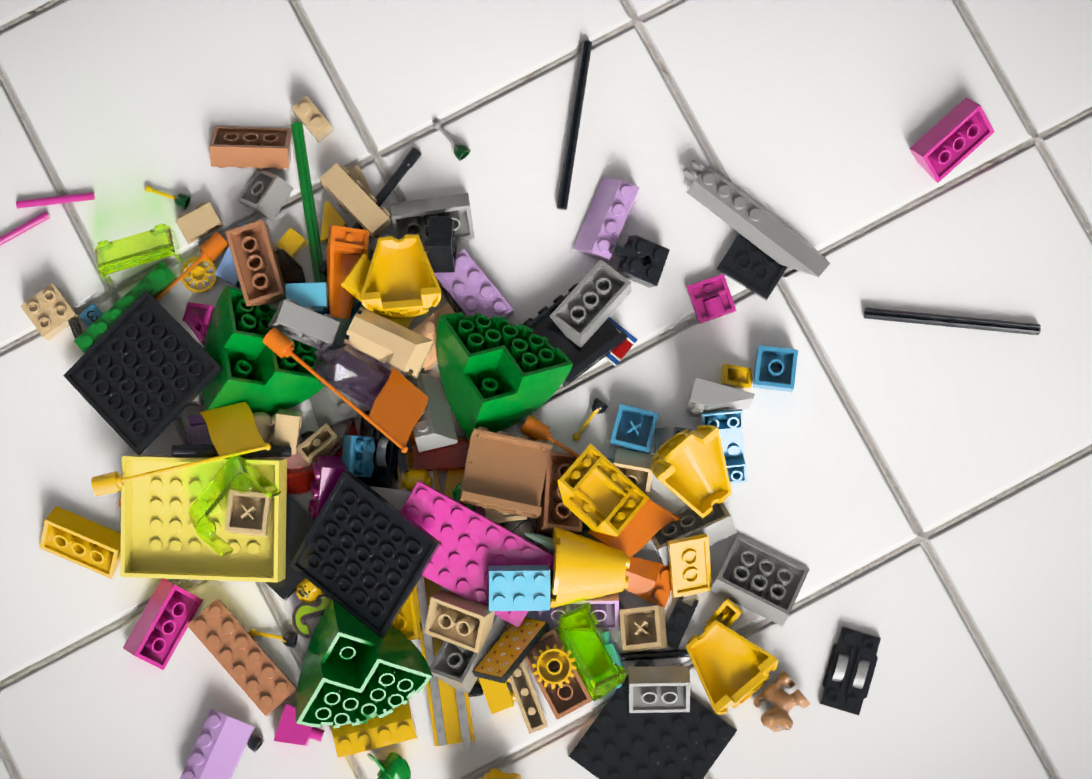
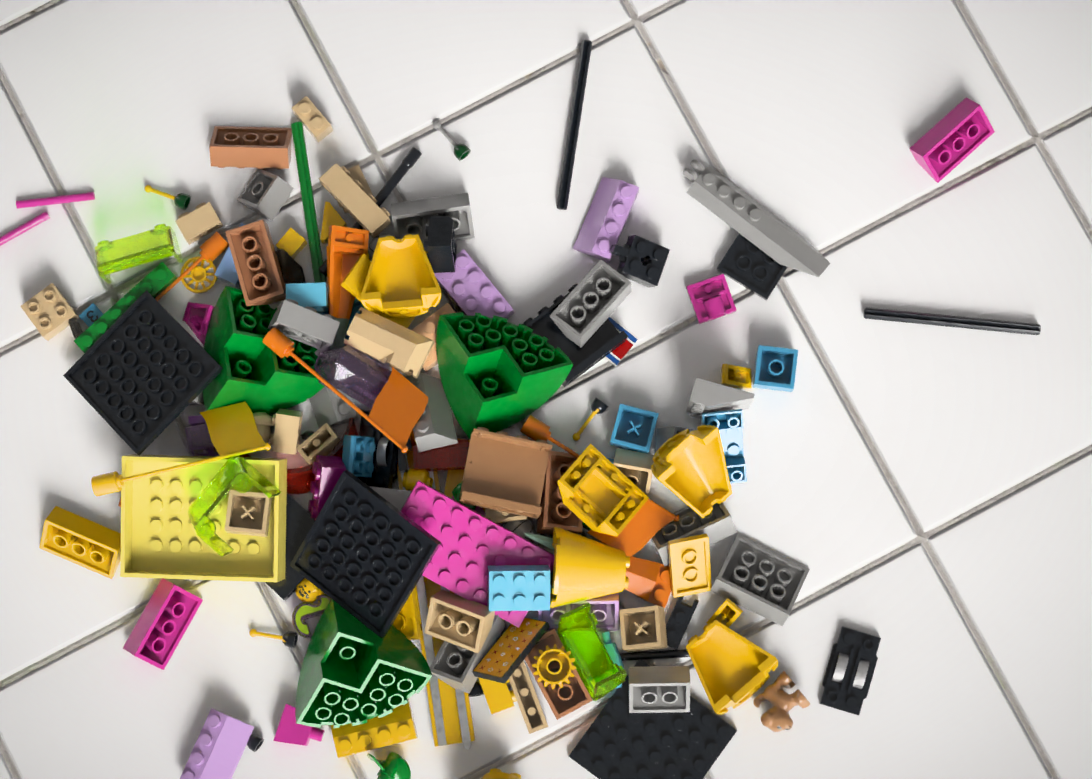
black axle [171,445,292,457] -> none
nougat brick [187,598,297,716] -> none

